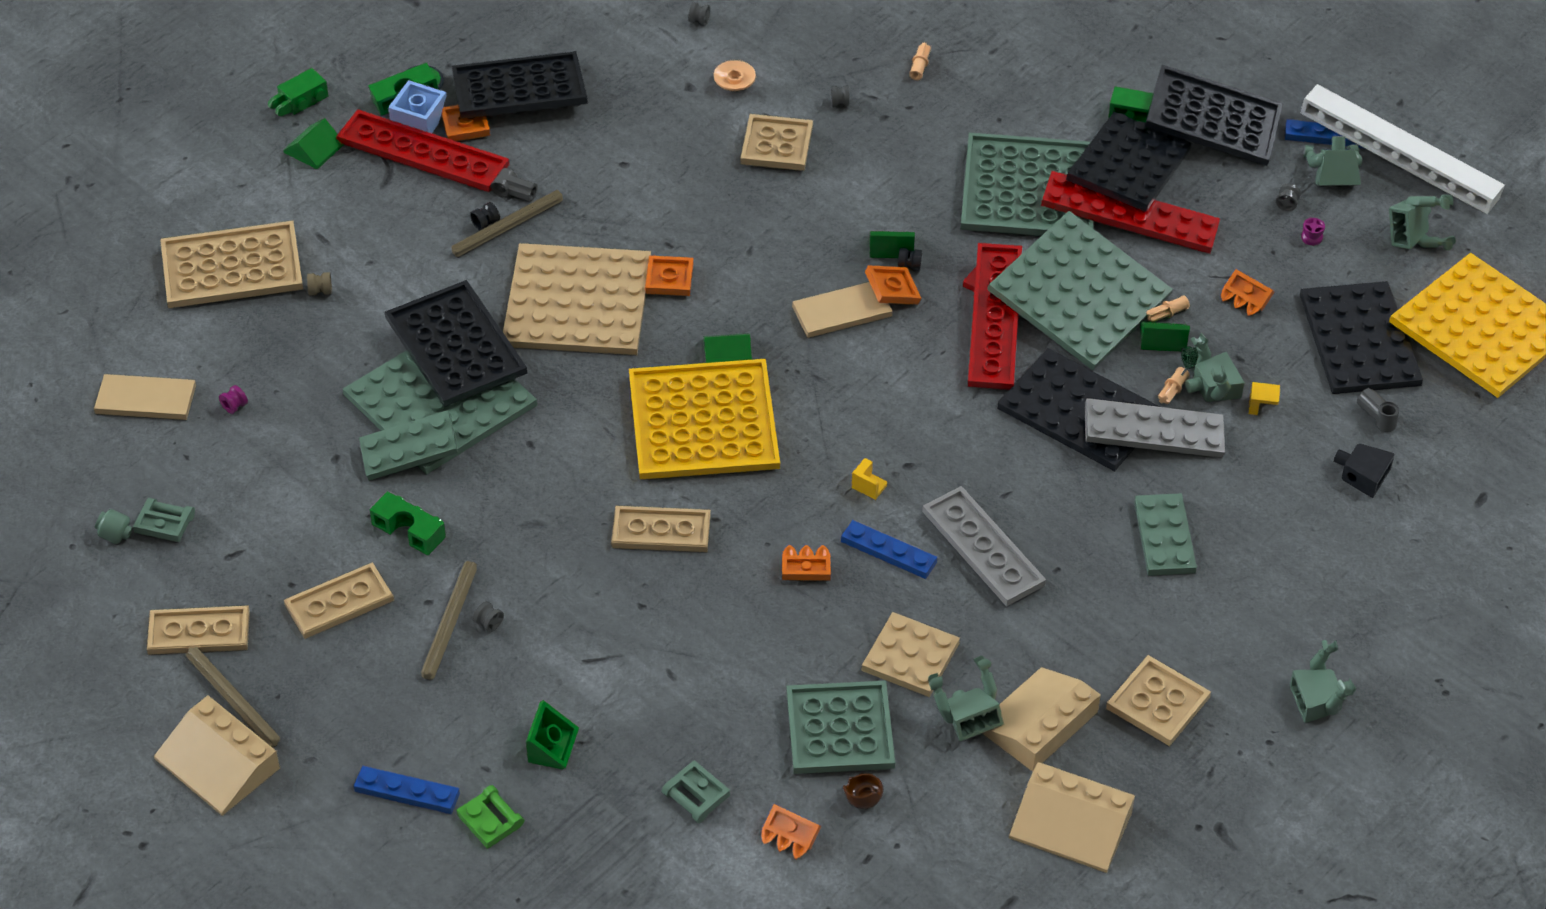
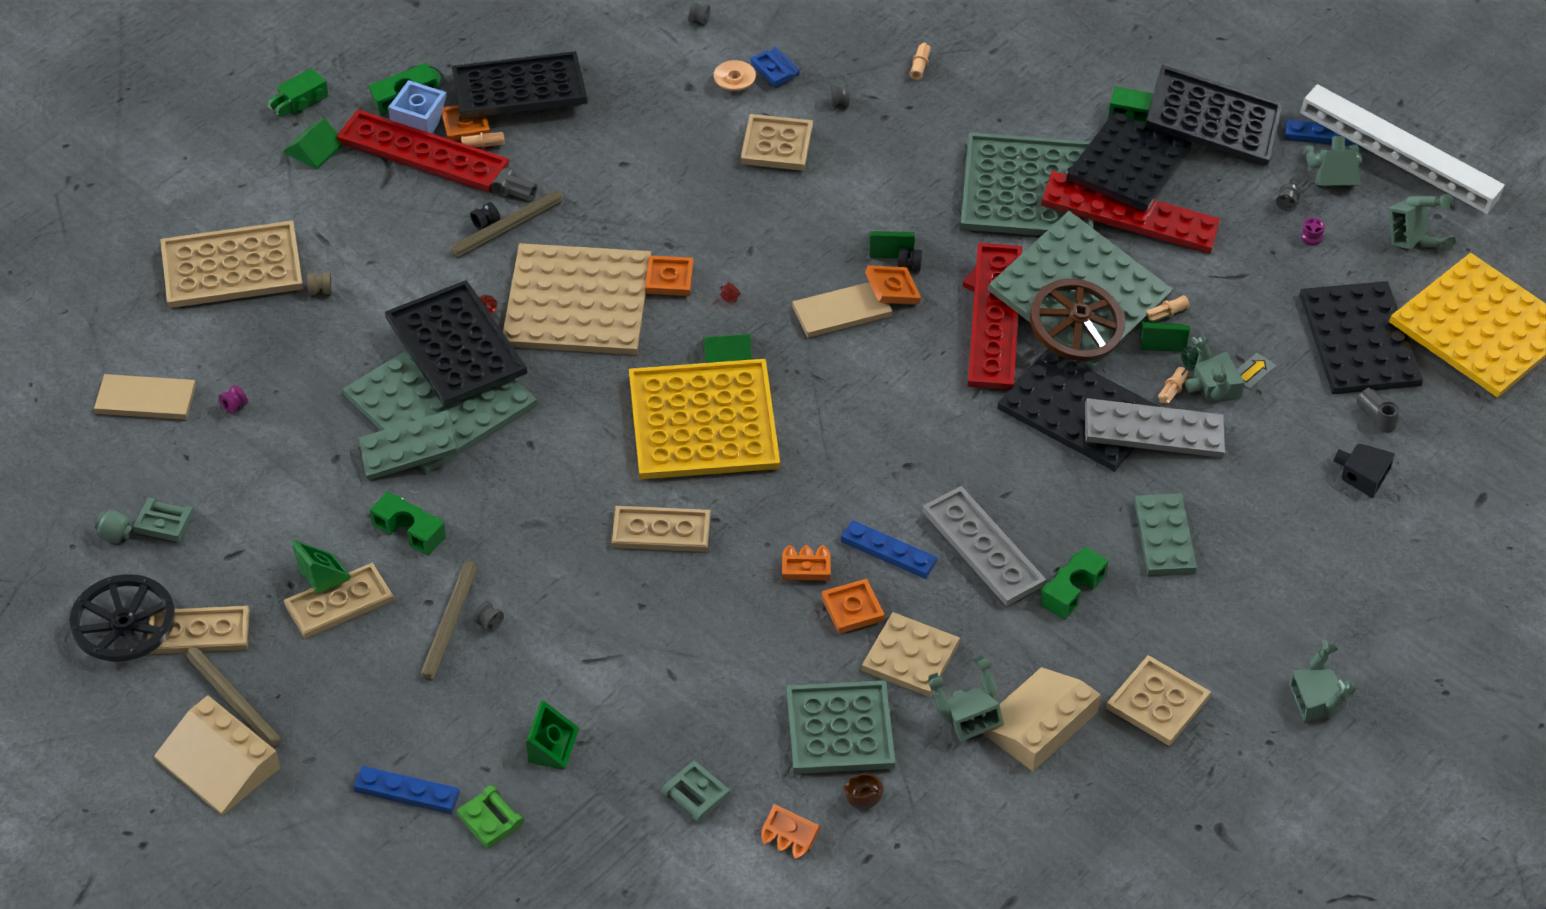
yellow panel [852,458,887,500] -> none
tan slope [1009,762,1135,873] -> none
orange plate [1221,269,1274,316] -> none
yellow panel [1248,382,1280,415] -> none
none -> black wheel [69,574,175,662]
none -> green slope [292,540,351,594]
none -> light nougat axle [461,132,505,149]
none -> clear red plate [479,295,497,314]
none -> clear red plate [720,282,741,303]
none -> blue plate [751,46,799,88]
none -> orange plate [821,578,885,634]
none -> reddish brown wheel [1030,279,1125,361]
none -> green arch [1041,546,1109,620]
none -> sticker [1237,353,1277,389]

